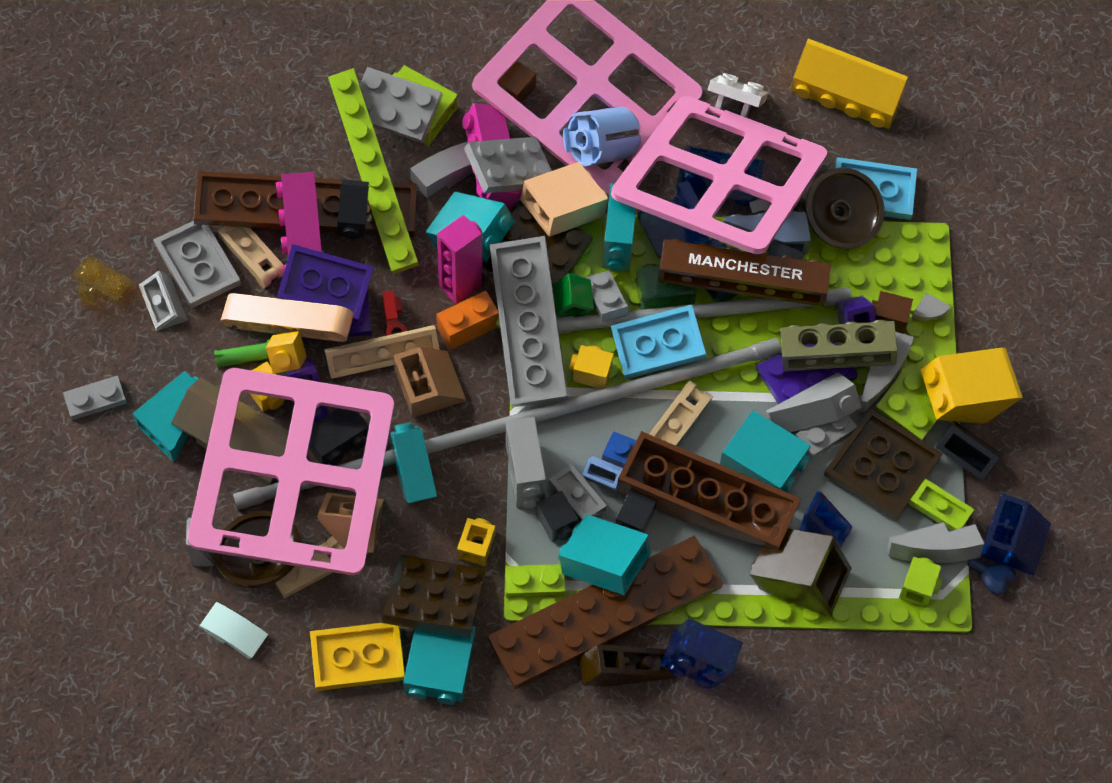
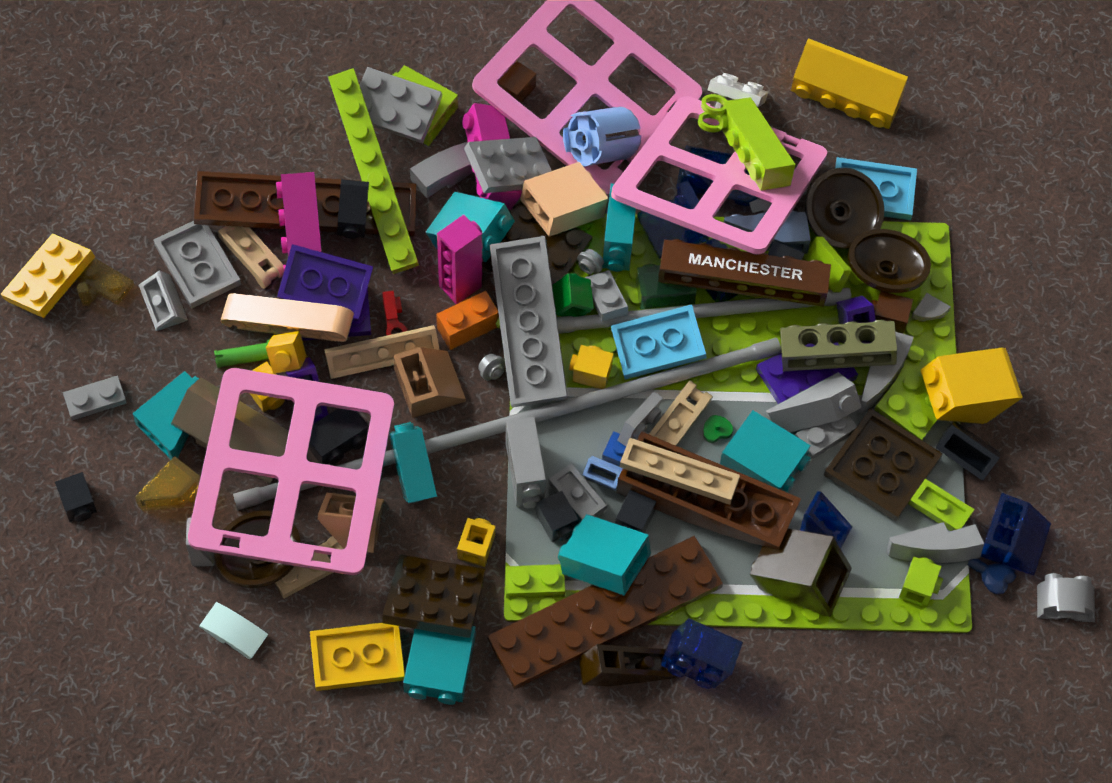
none -> yellow plate [1,234,95,318]
none -> black brick [55,472,97,522]
none -> clear yellow slope [135,456,201,511]
none -> light grey plate [478,354,505,381]
none -> light grey plate [577,249,604,274]
none -> light grey plate [617,392,663,446]
none -> tan plate [620,438,740,505]
none -> lime hinge [698,94,796,191]
none -> green piece [703,415,733,443]
none -> lime tile [805,237,852,292]
none -> dark brown dish [848,229,931,293]
none -> light grey cylinder [1037,573,1095,622]

